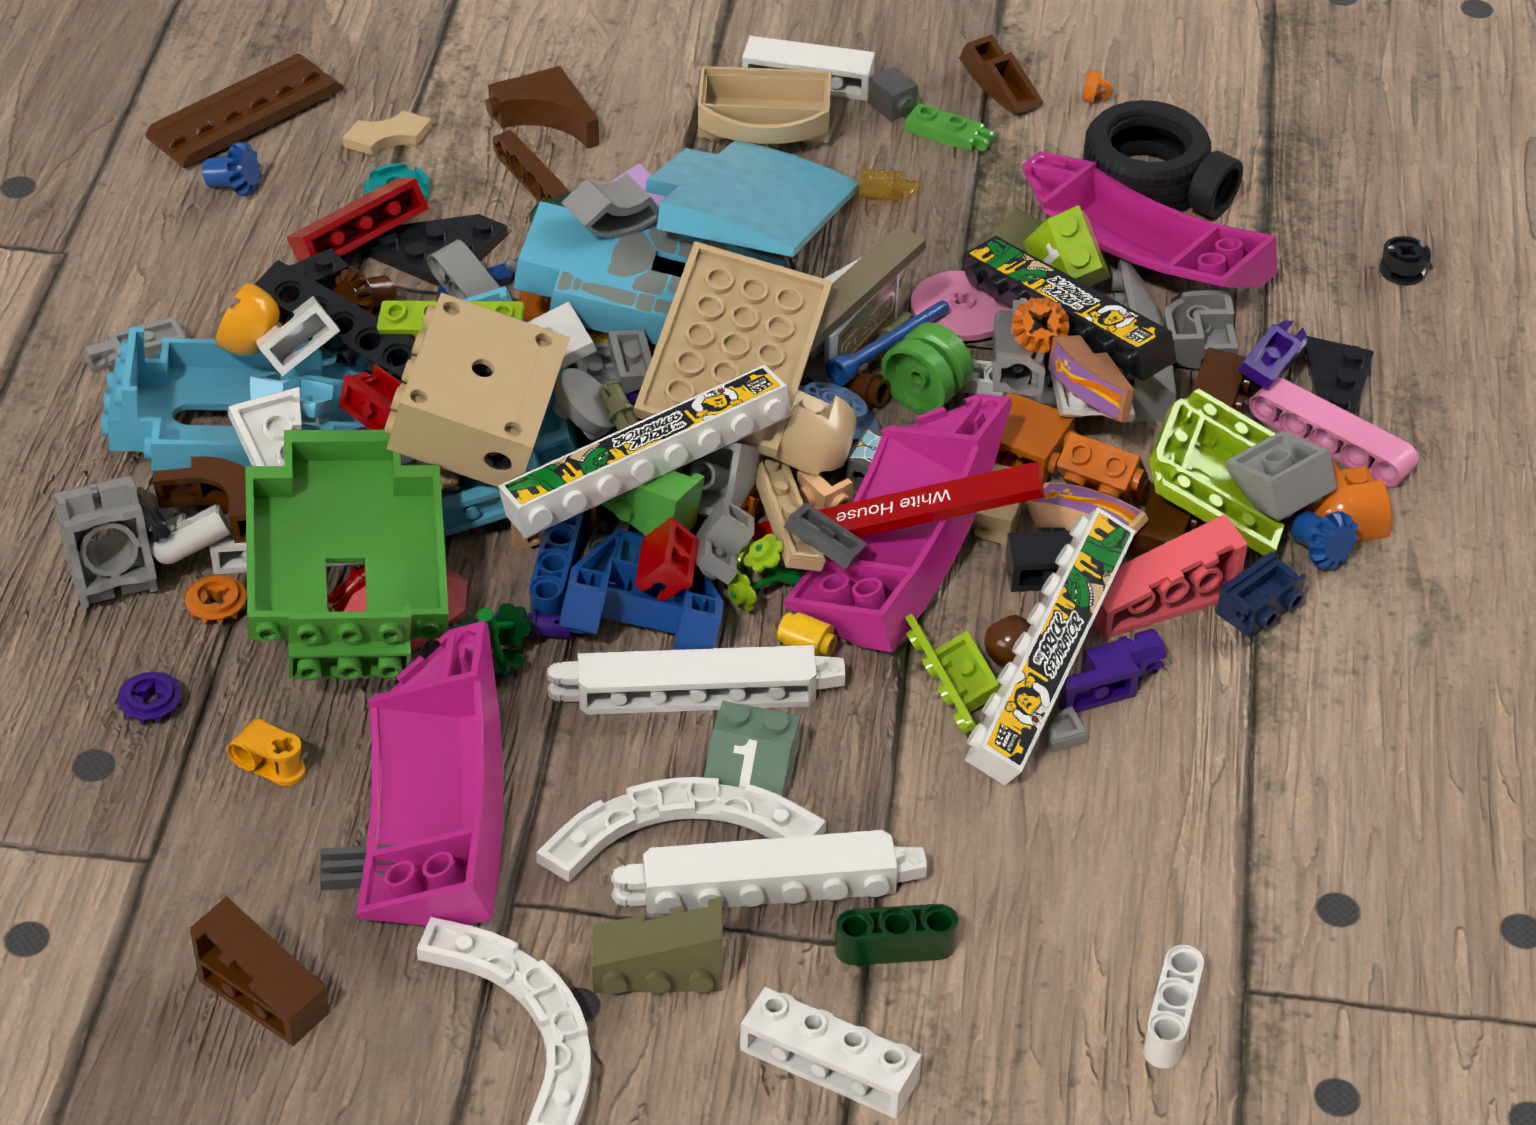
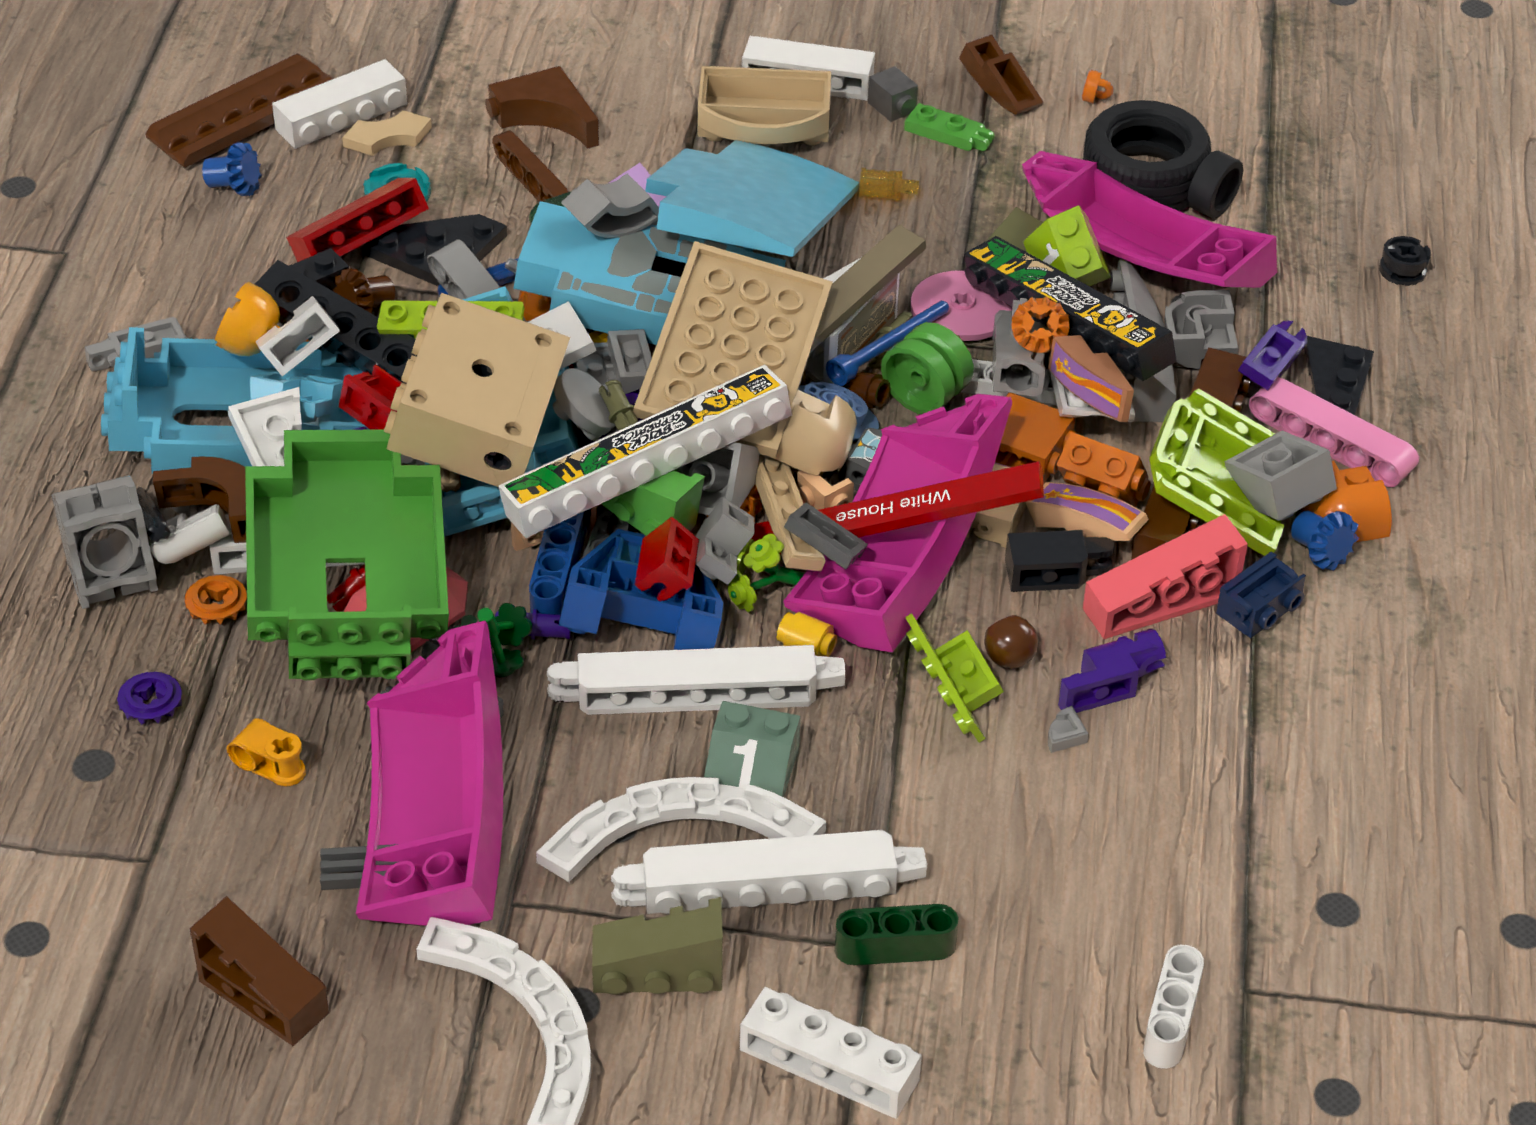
brick [965,507,1136,786] -> none
none -> white brick [272,59,407,149]

